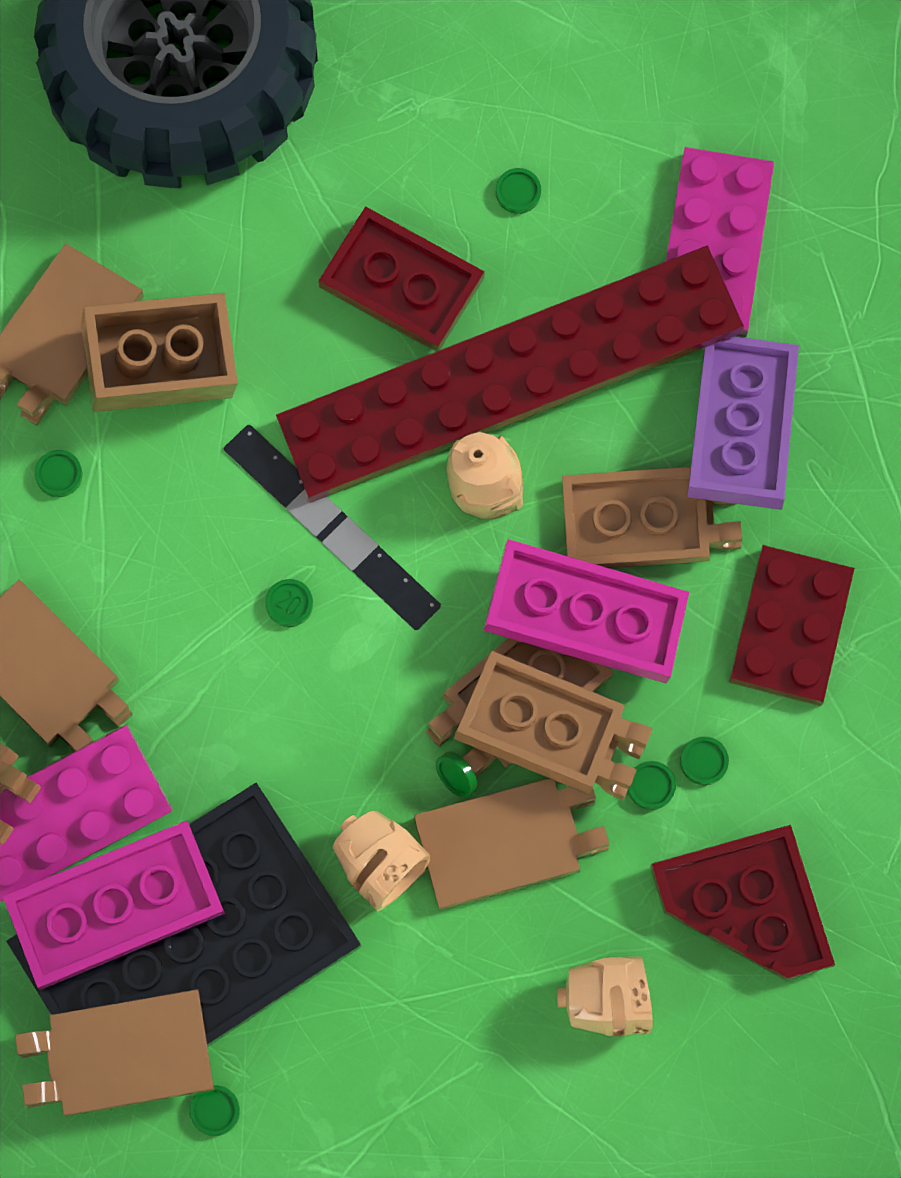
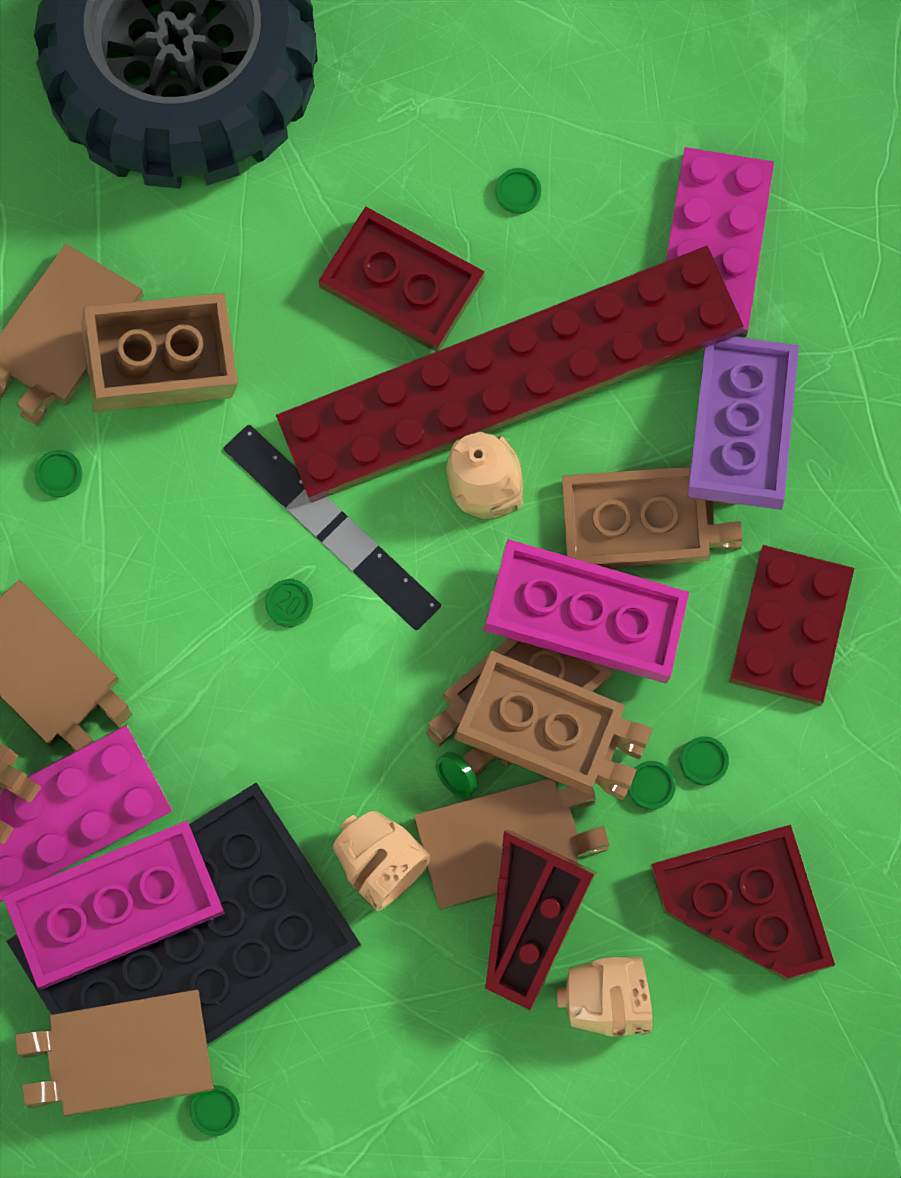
none -> dark red wedge [485,830,597,1010]

